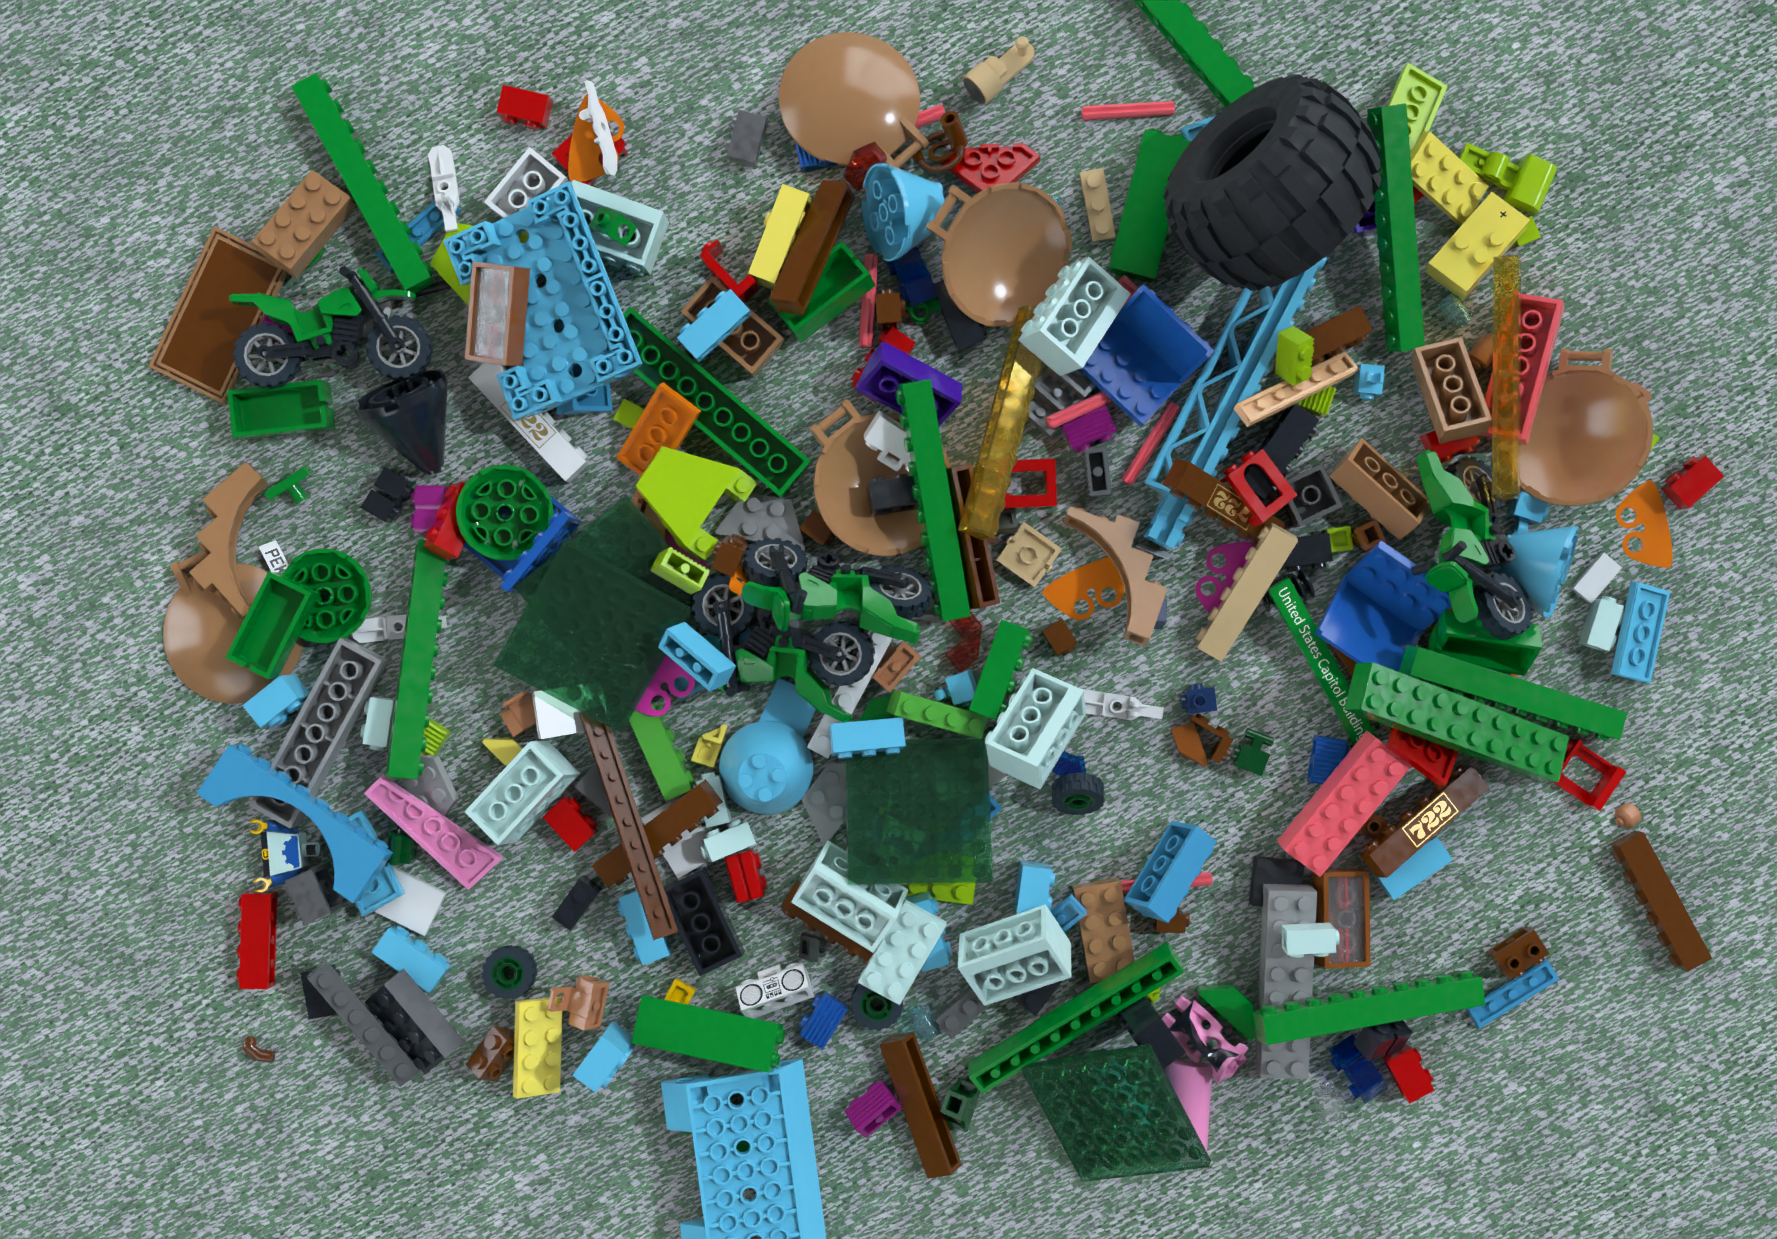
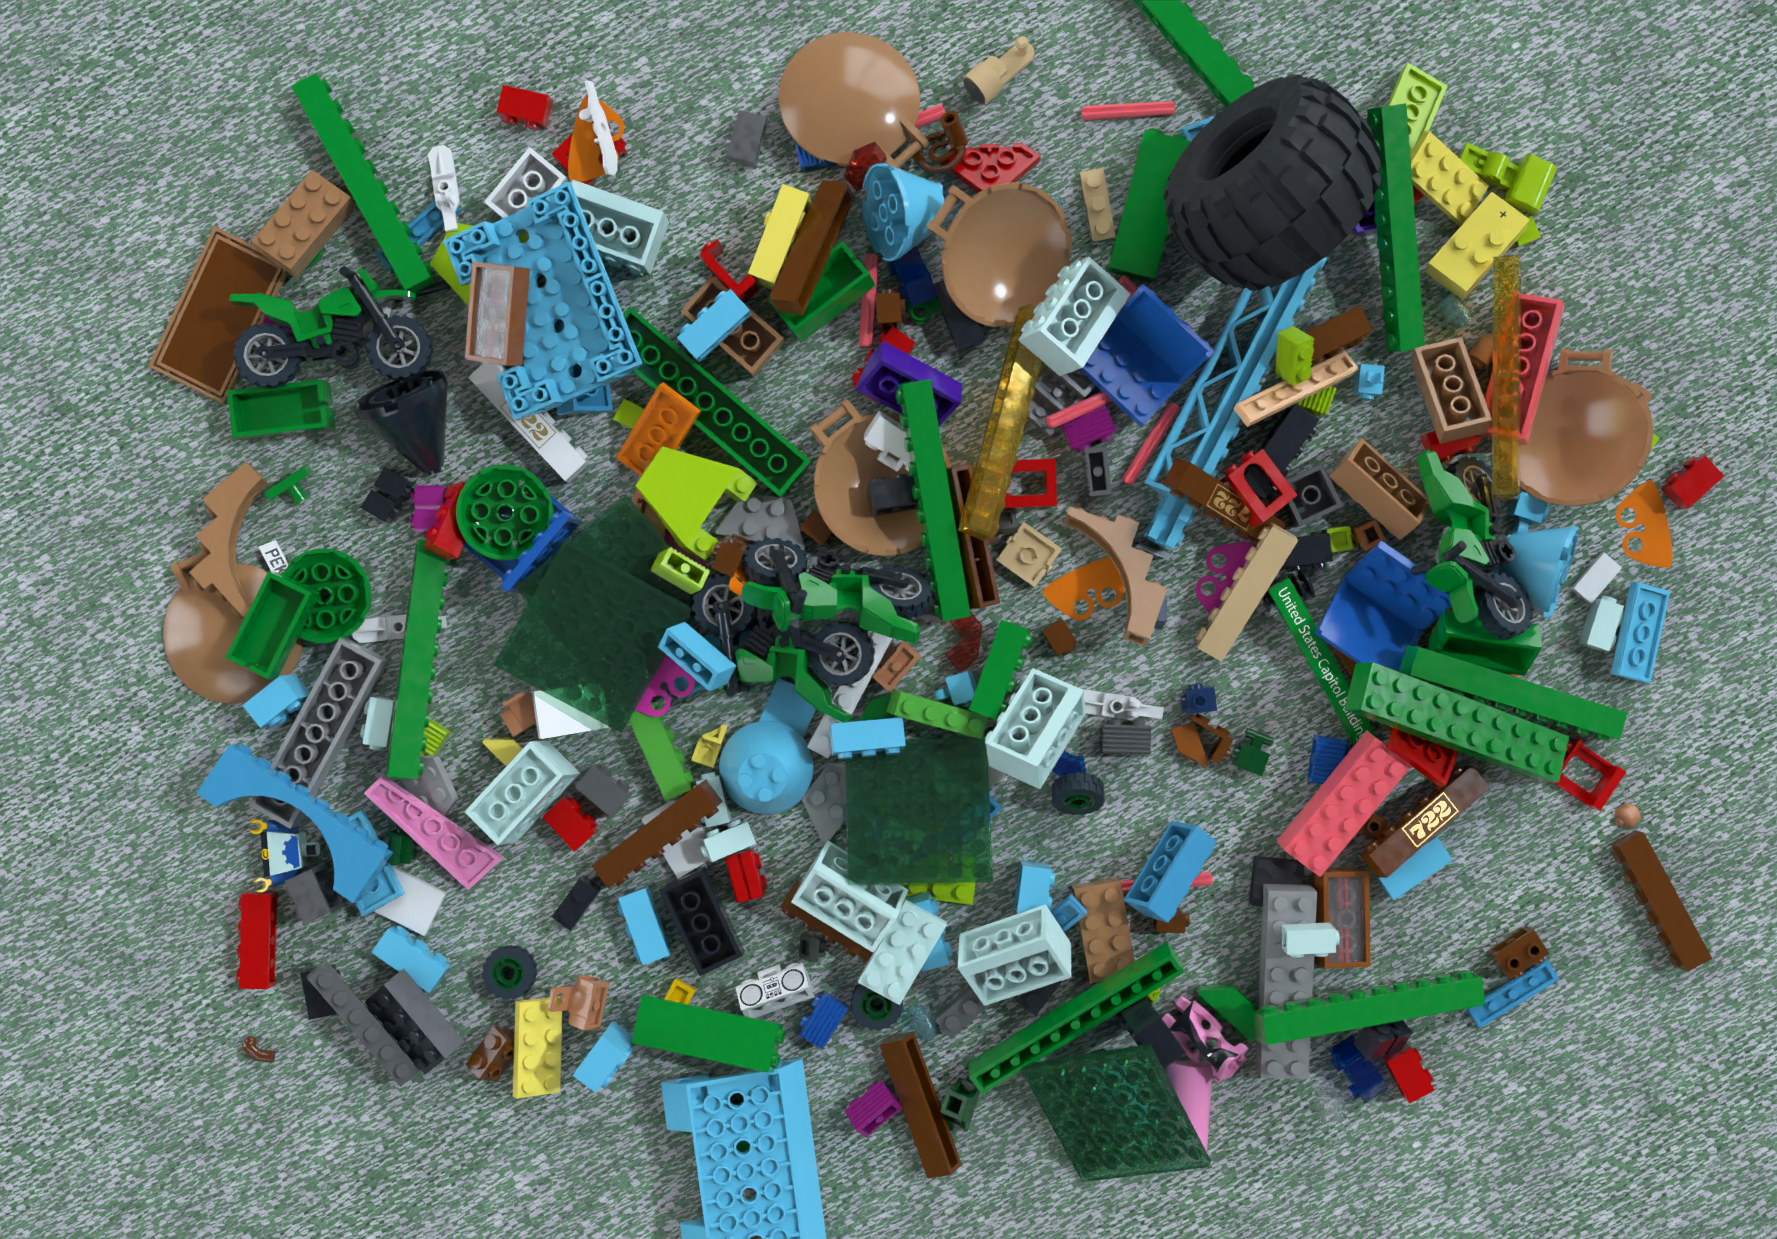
reddish brown plate [579,705,678,941] -> none
green bracket [589,206,637,247] -> none
none -> dark grey brick [1101,719,1151,755]

